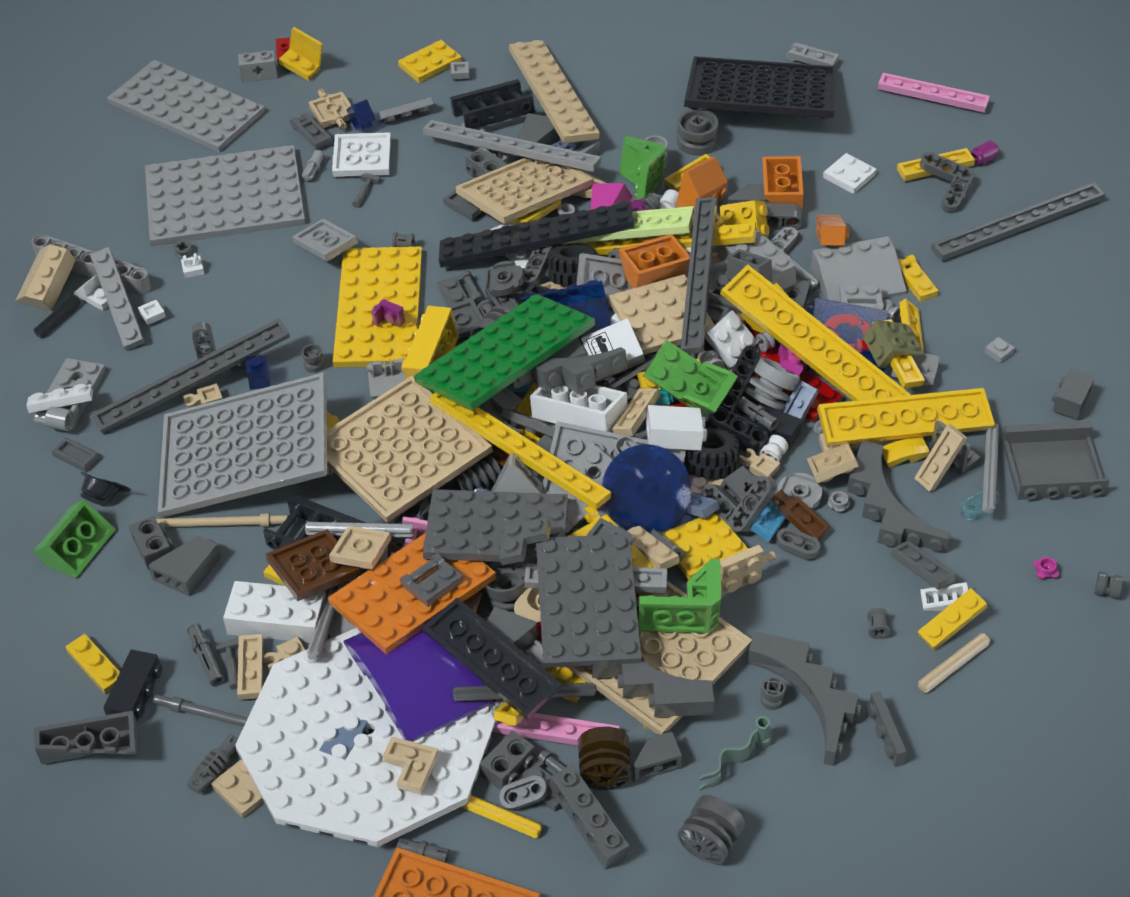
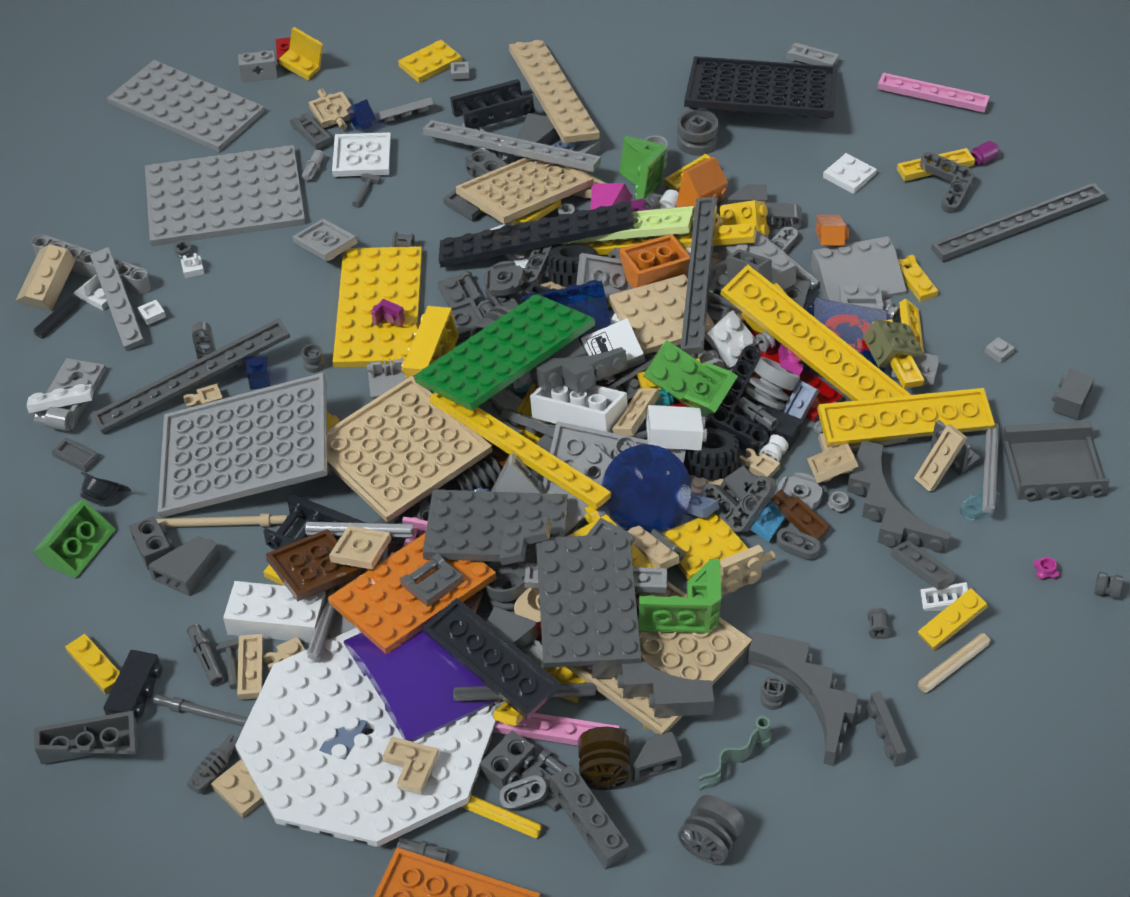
orange slope [762,156,803,209] -> none
yellow slope [882,437,930,468] -> none

